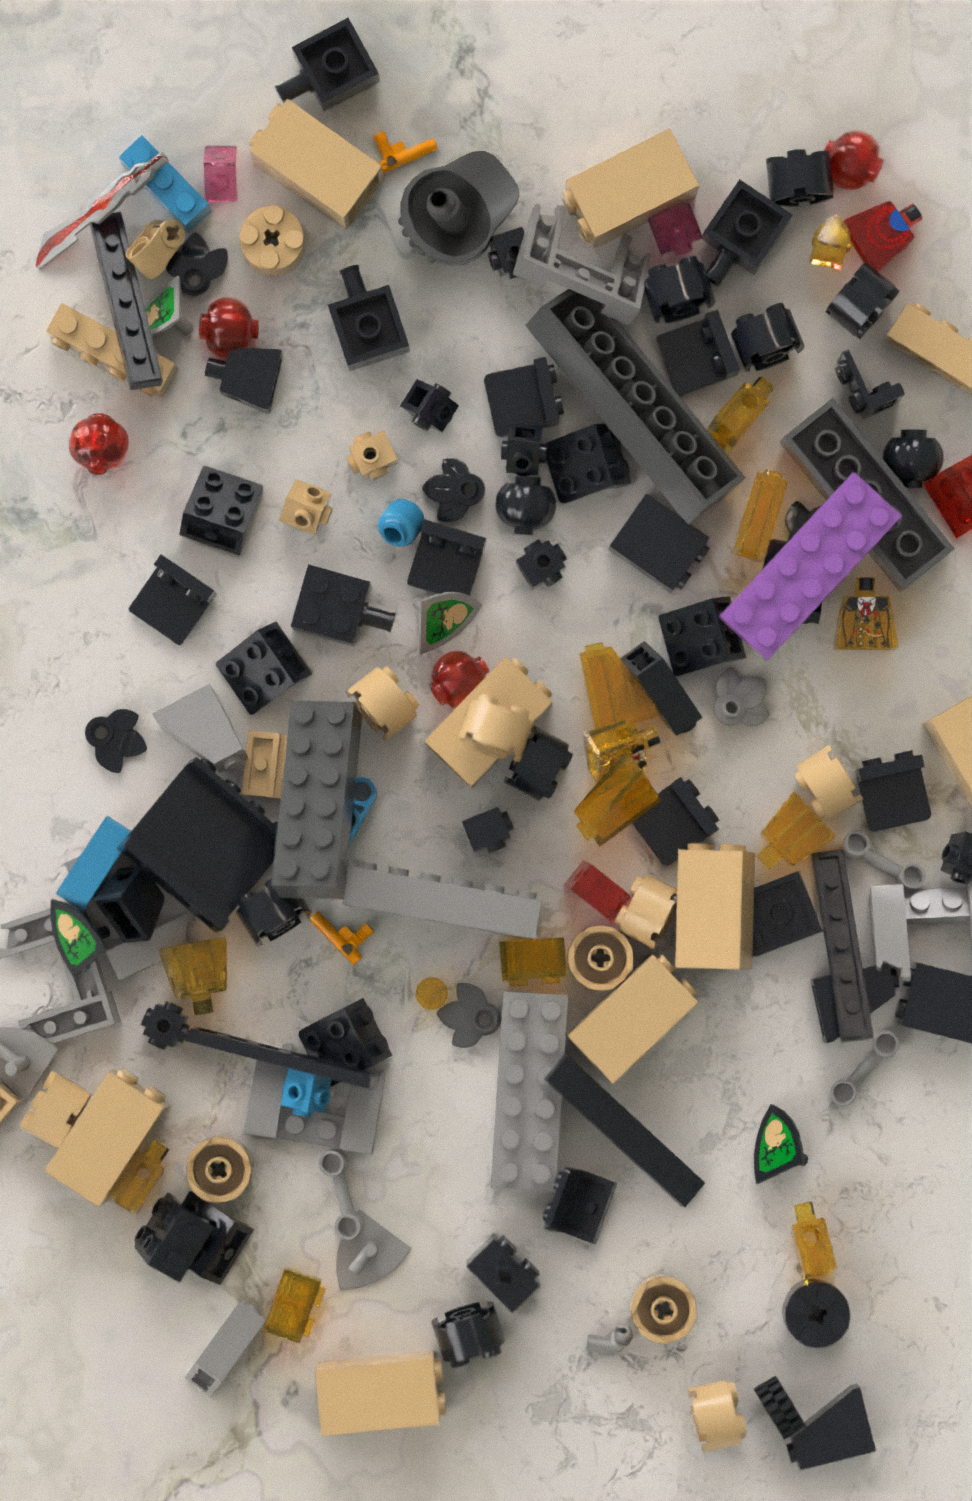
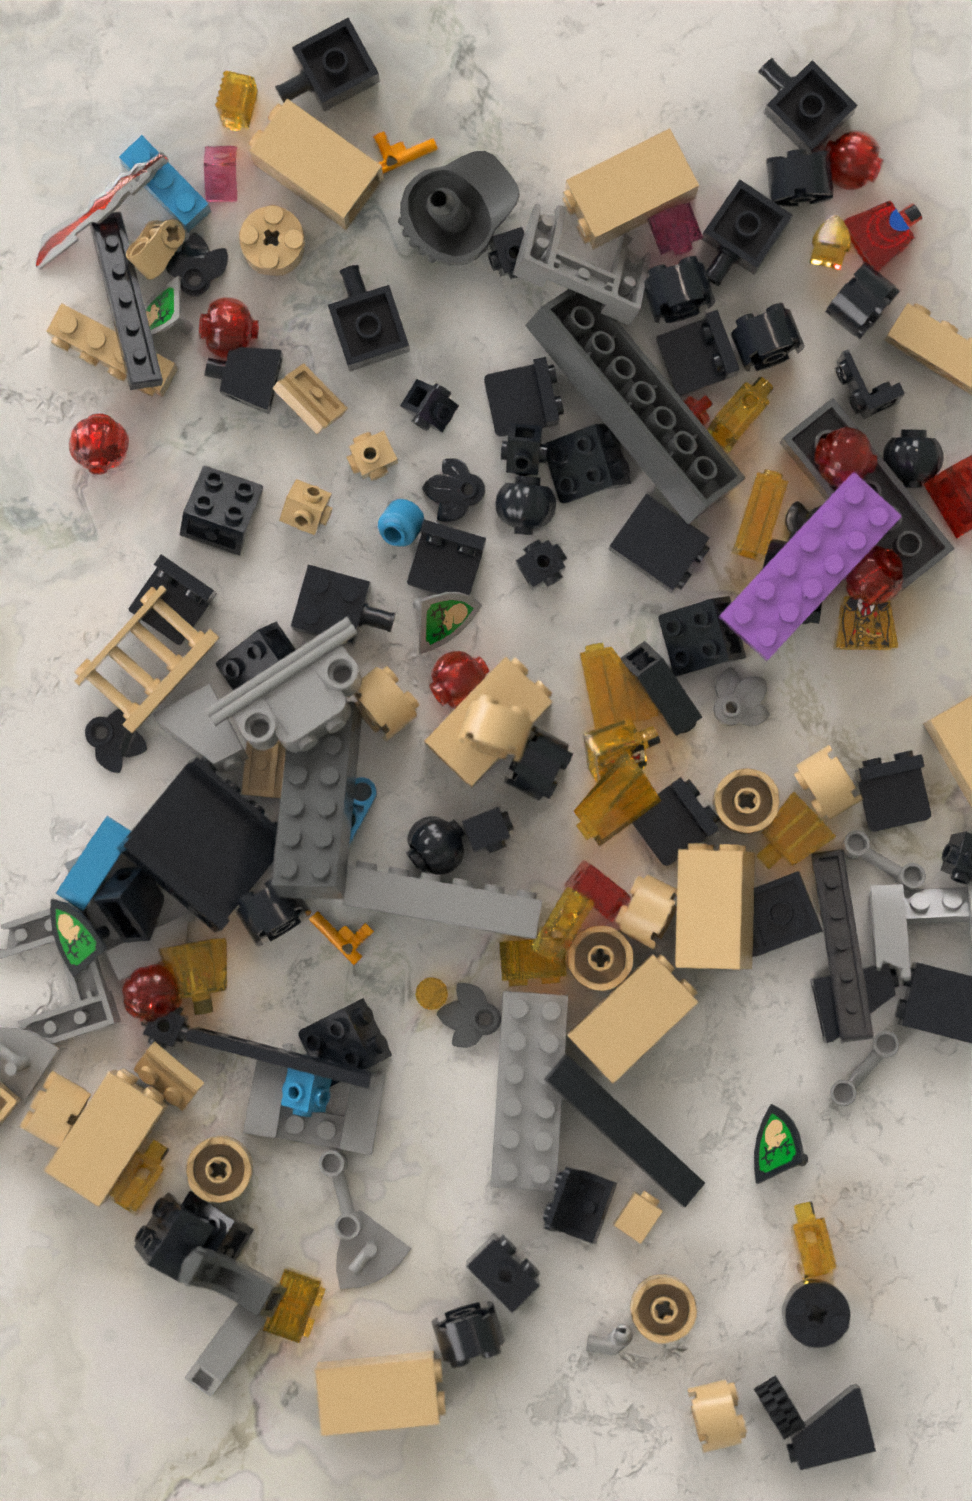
none -> tan fence [74,585,219,734]
none -> clear red plant [122,964,183,1024]
none -> tan plate [133,1041,204,1111]
none -> dark grey arch [178,1246,287,1317]
none -> light grey brick [205,617,362,752]
none -> clear yellow brick [215,70,258,131]
none -> tan plate [272,363,348,434]
none -> black plant [406,816,465,875]
none -> clear yellow torso [531,887,595,965]
none -> tan brick [613,1190,663,1244]
none -> clear red tile [684,395,713,426]
none -> tan brick [712,768,780,834]
none -> black brick [758,57,858,155]
none -> clear red plant [814,427,877,487]
none -> clear red plant [845,545,903,605]

